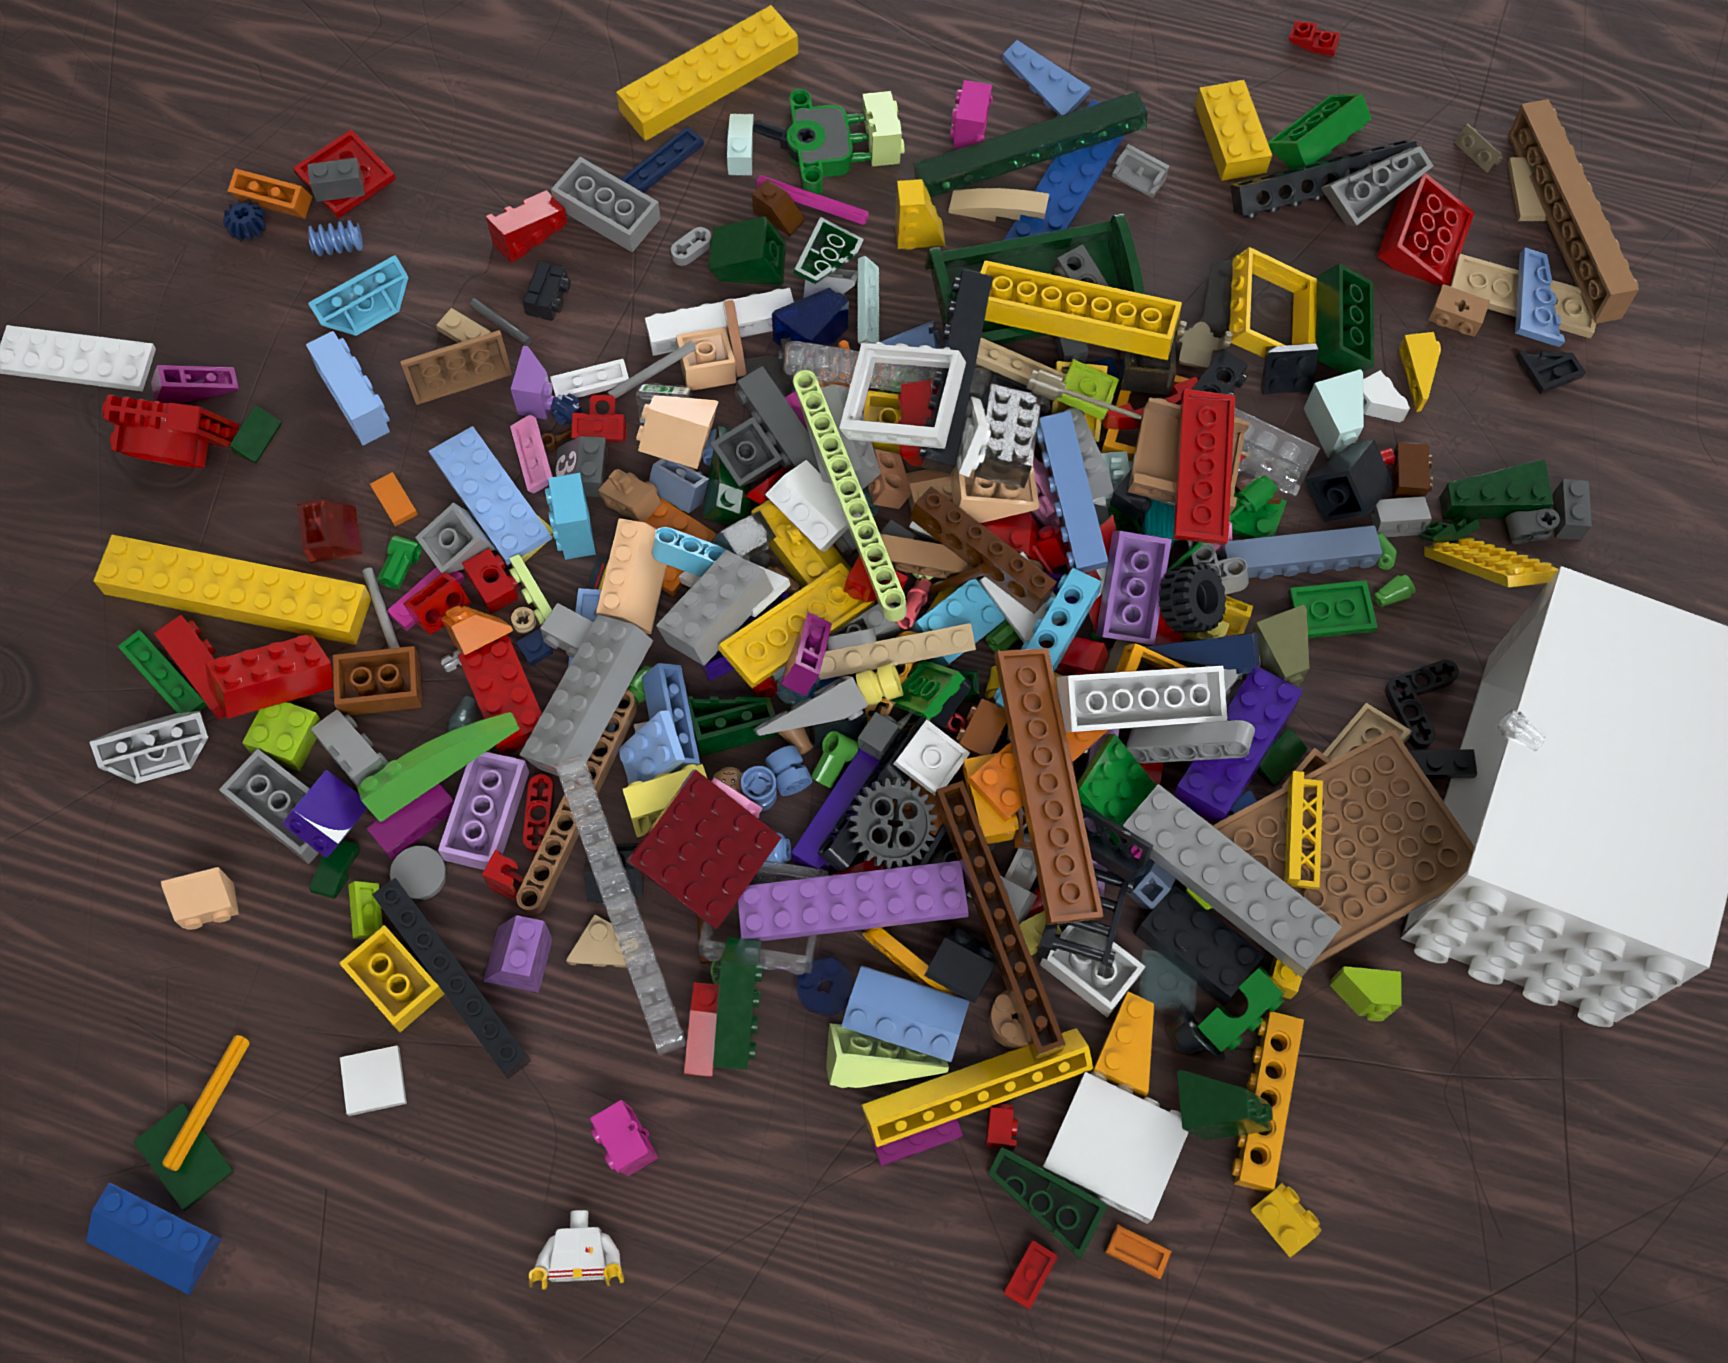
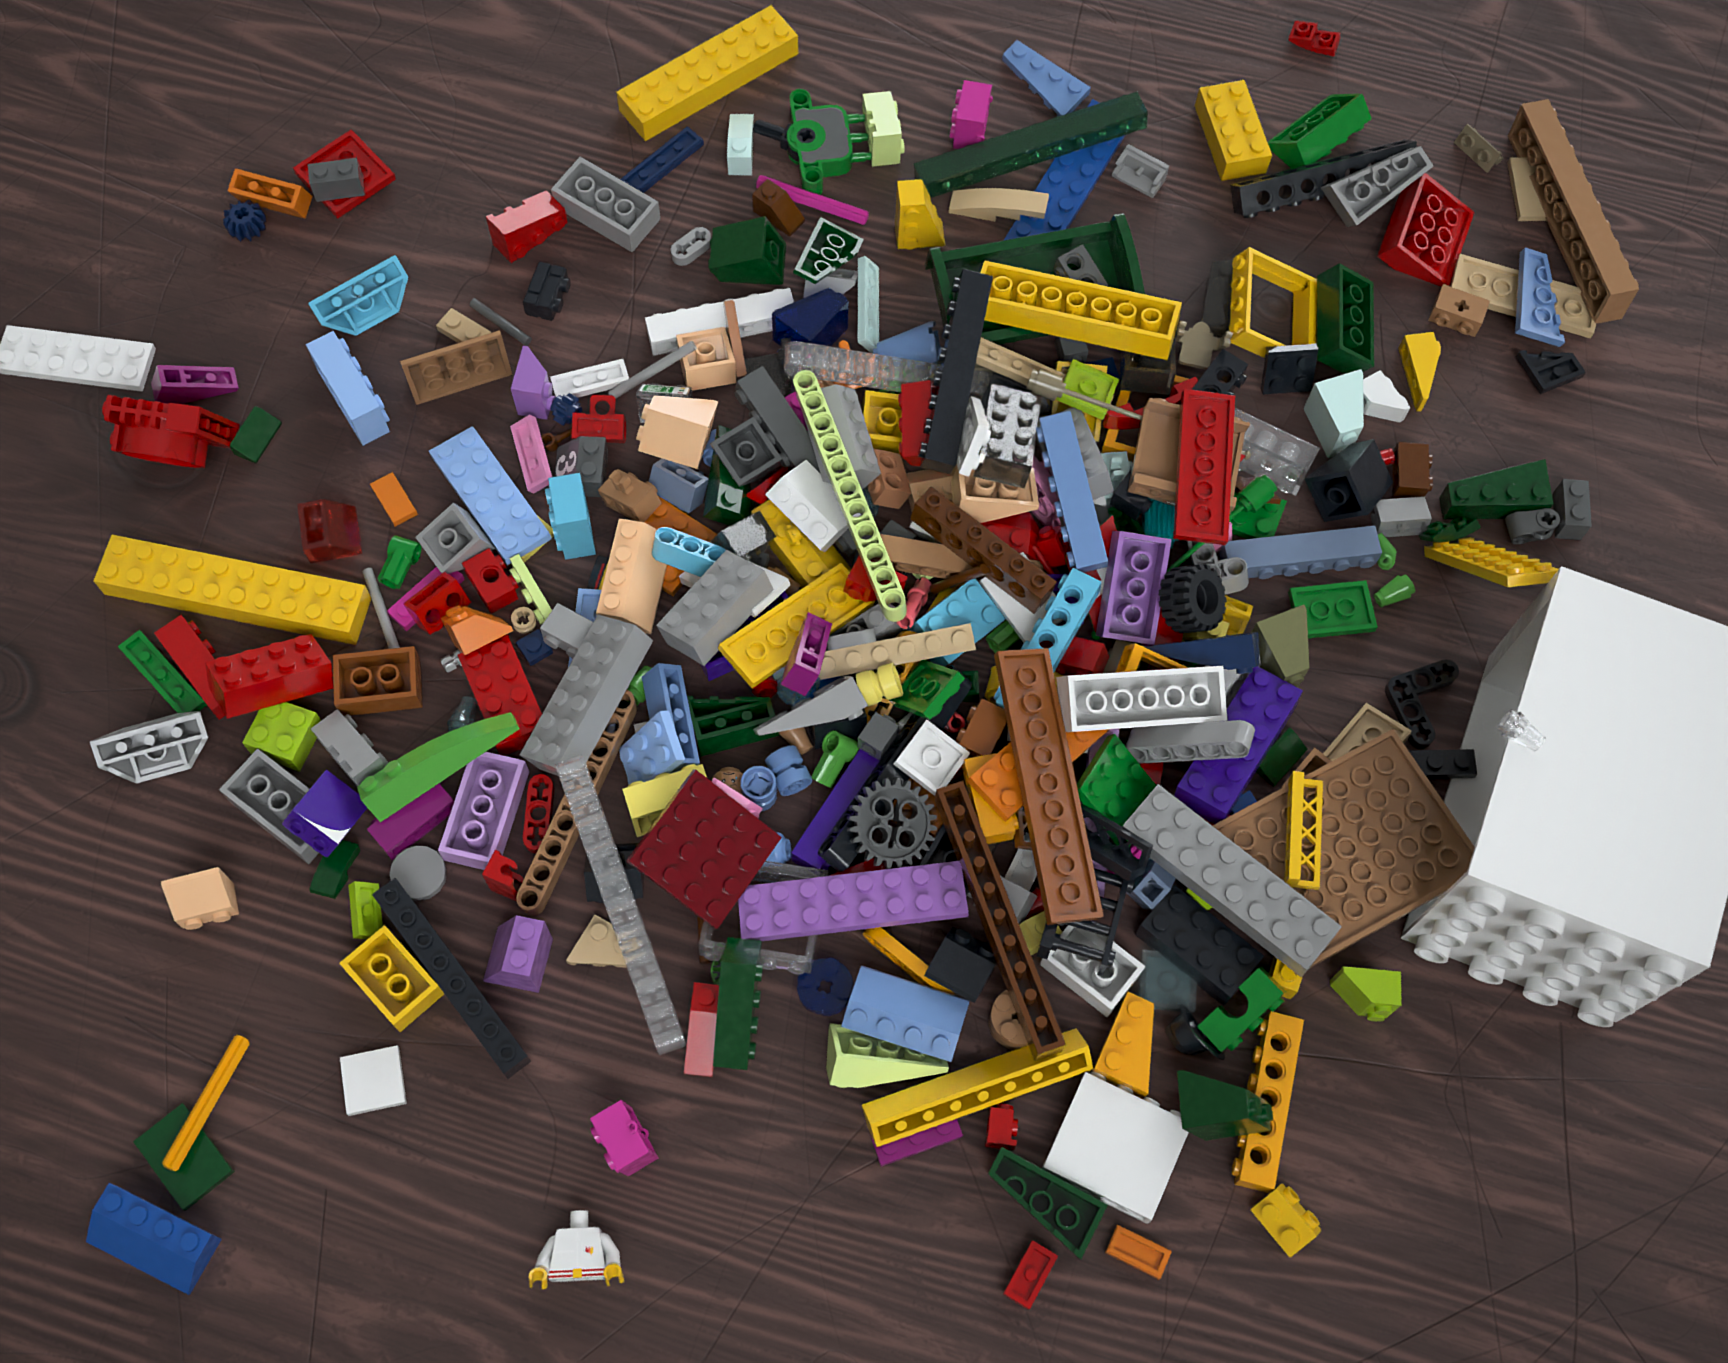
medium blue piece [308,220,363,257] -> none
white window [839,342,966,449] -> none

